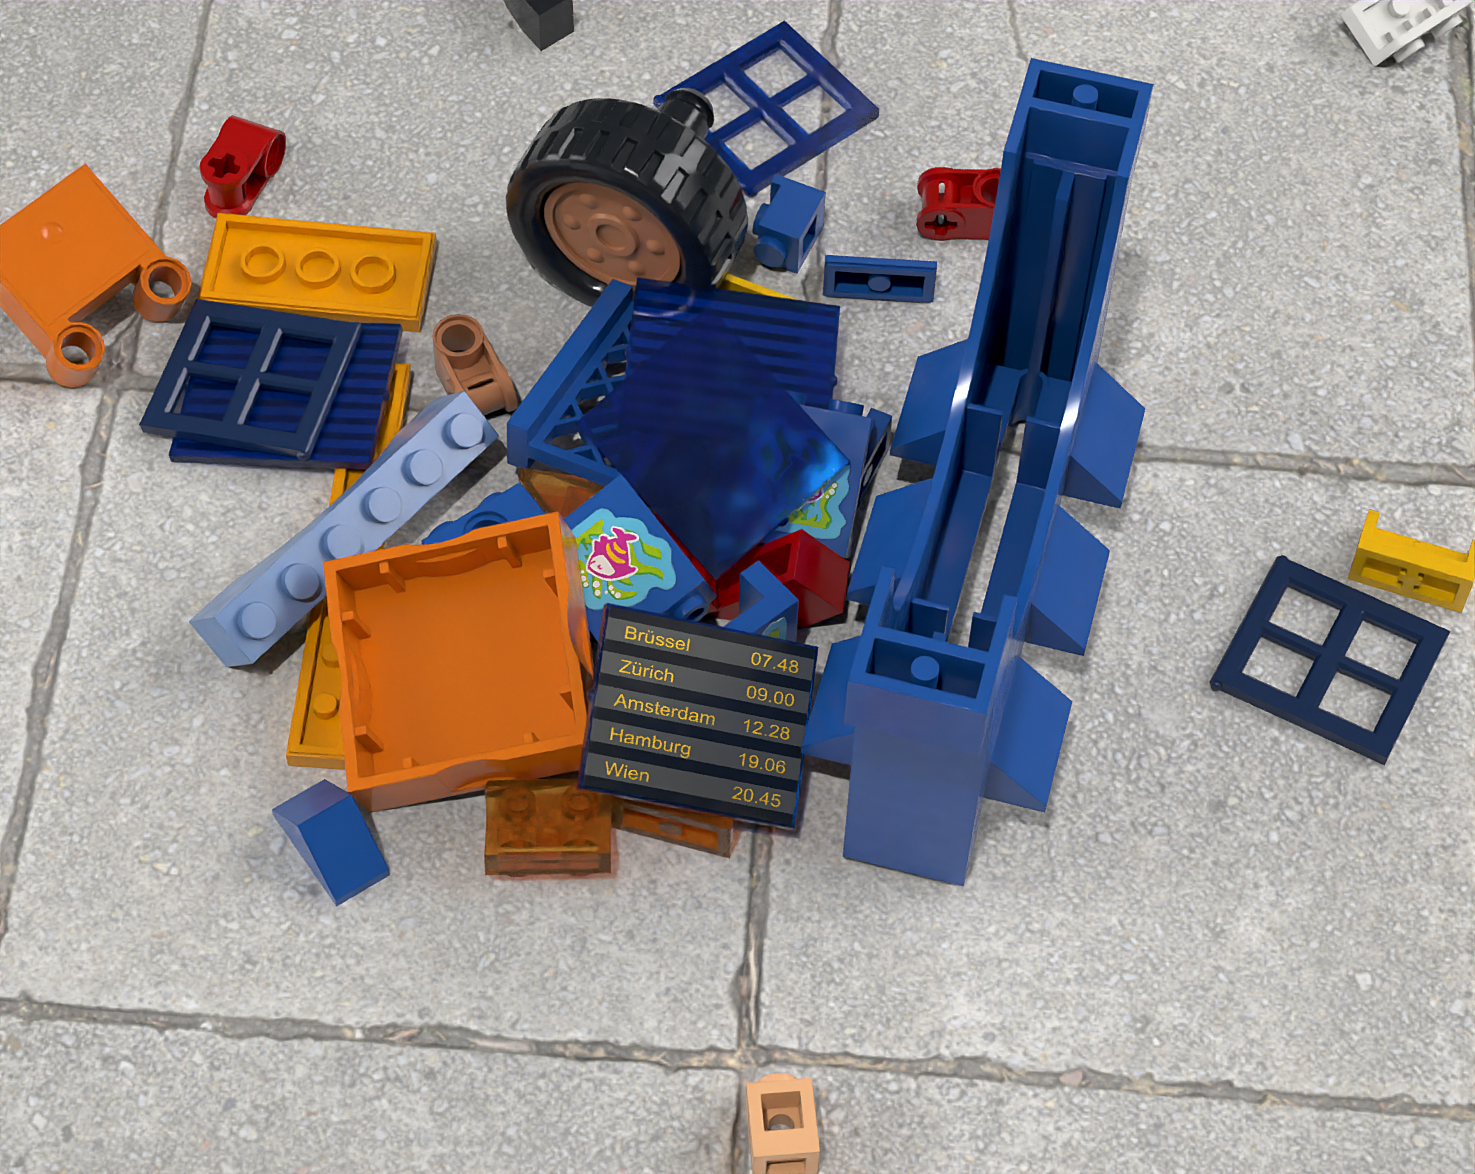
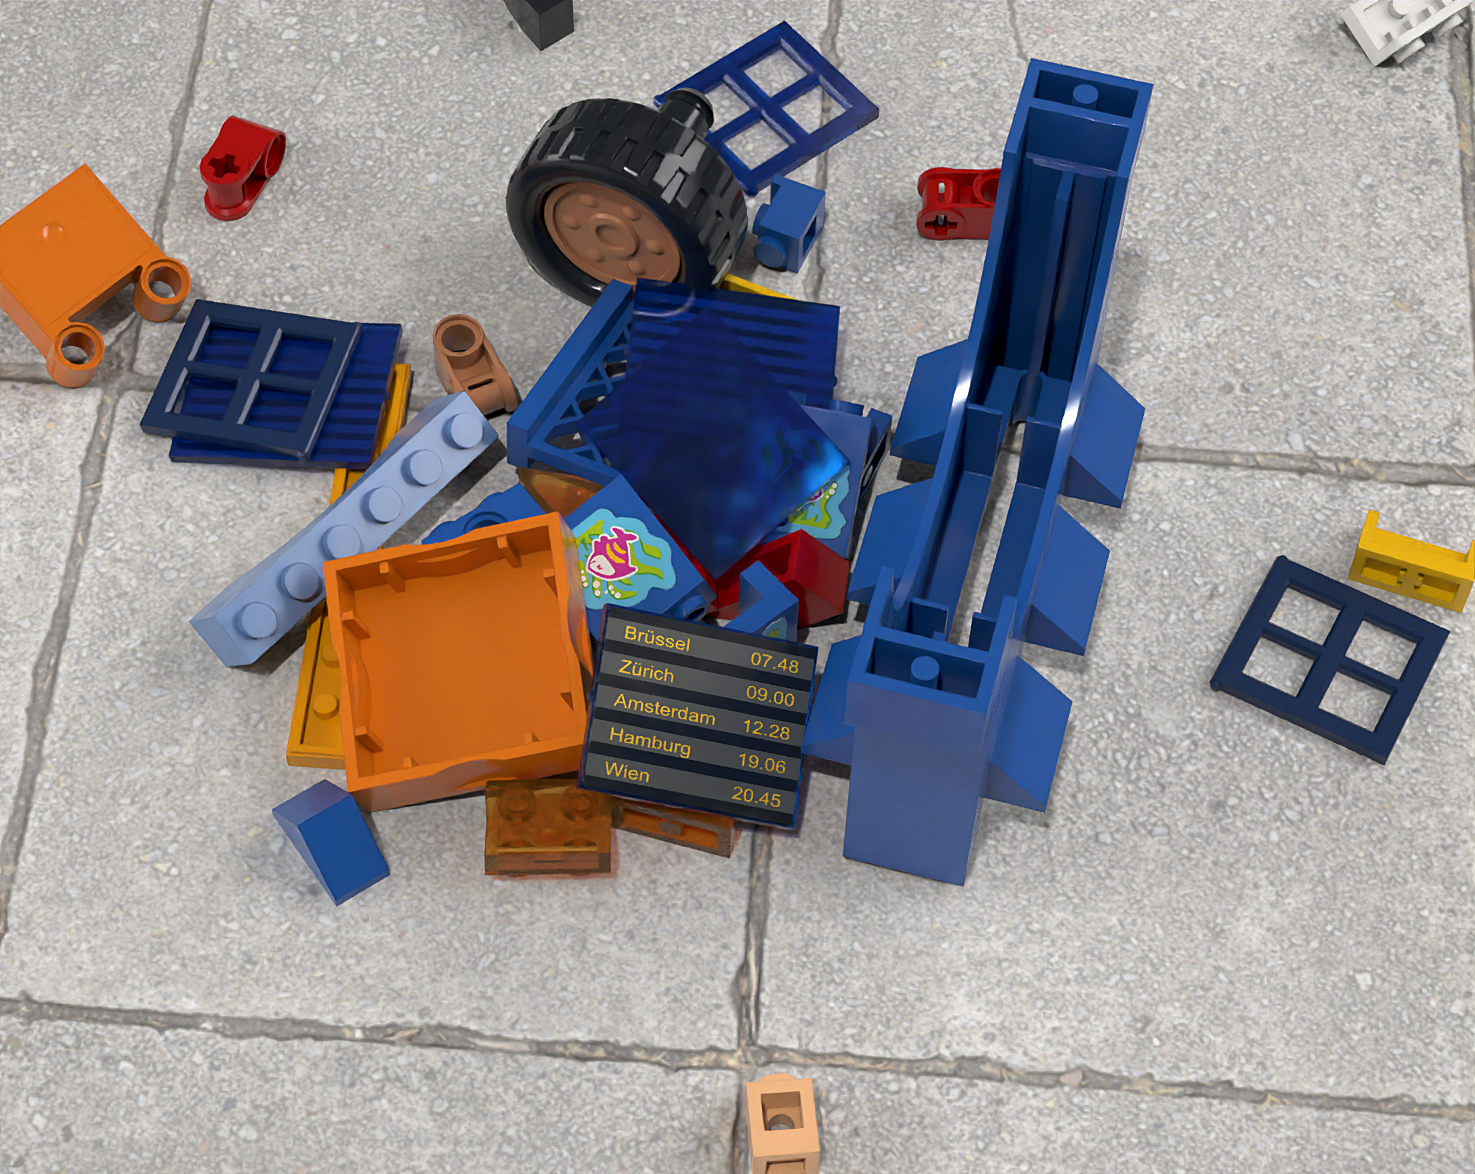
light orange tile [197,213,437,332] -> none
blue slope [823,255,937,303] -> none

